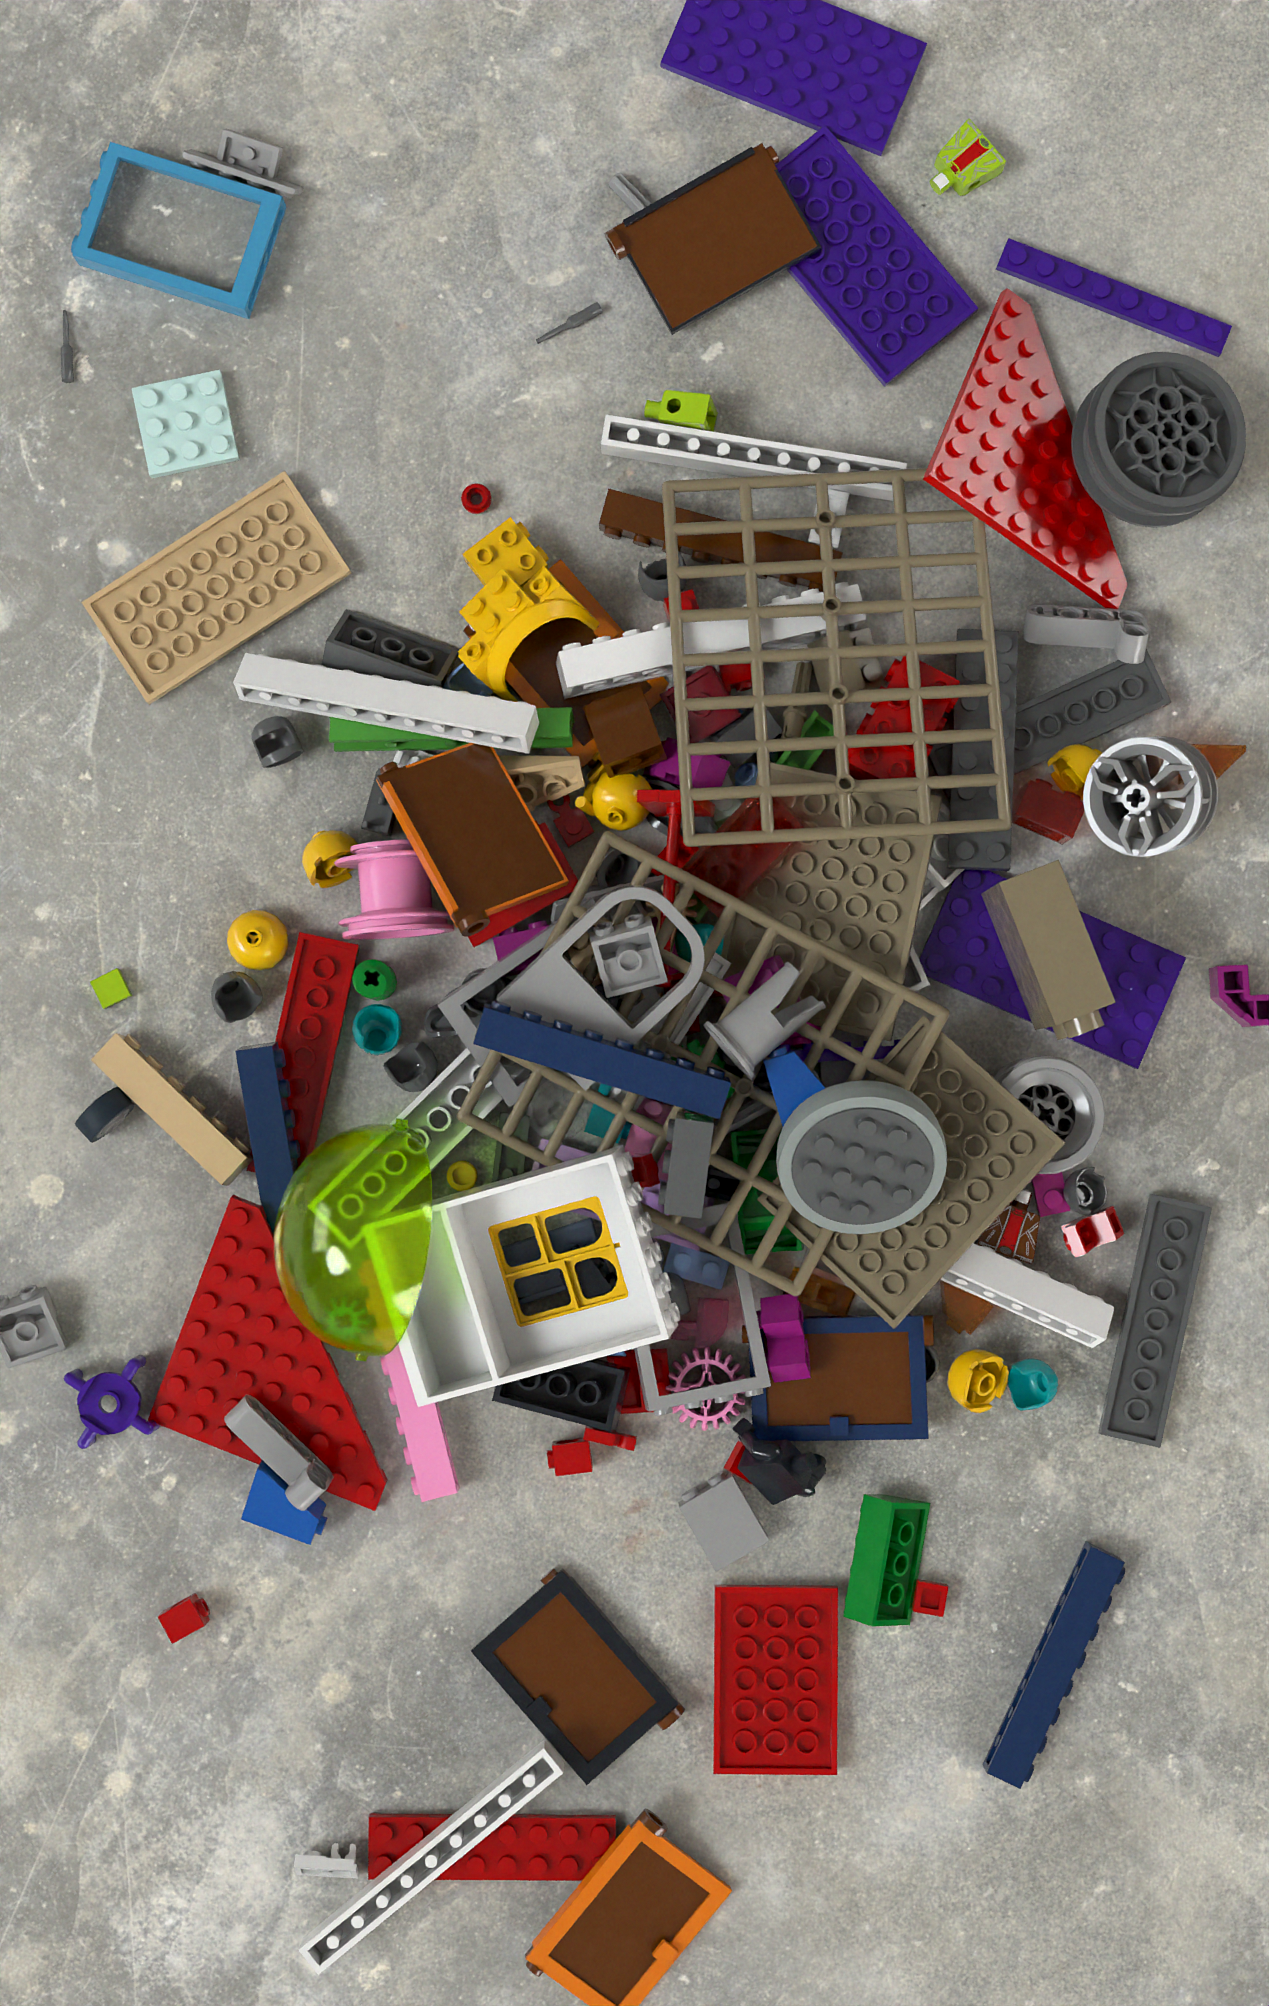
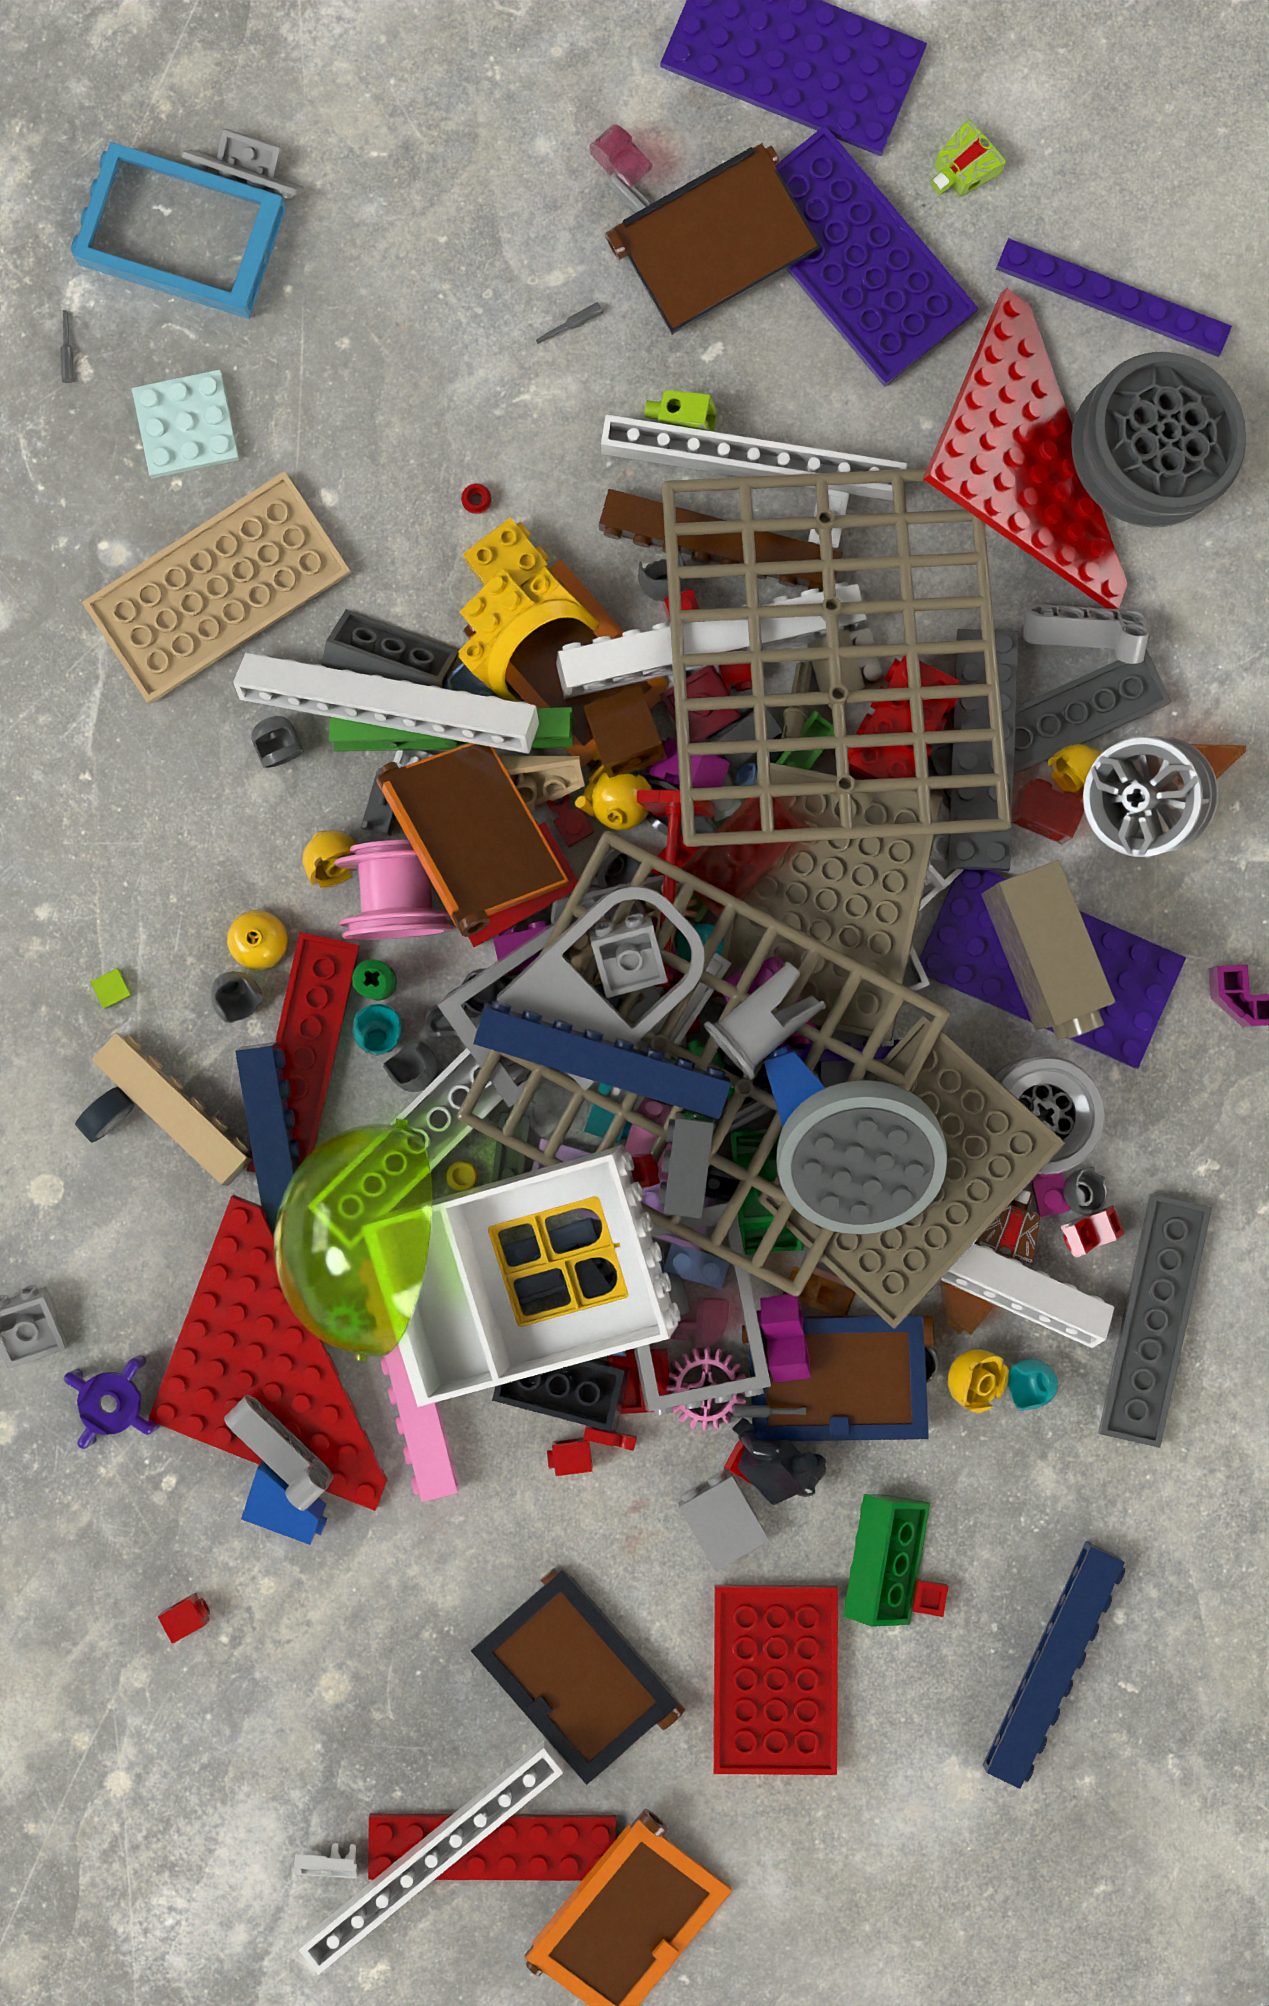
none -> clear pink brick [590,124,652,188]
none -> dark grey piece [732,1405,806,1418]

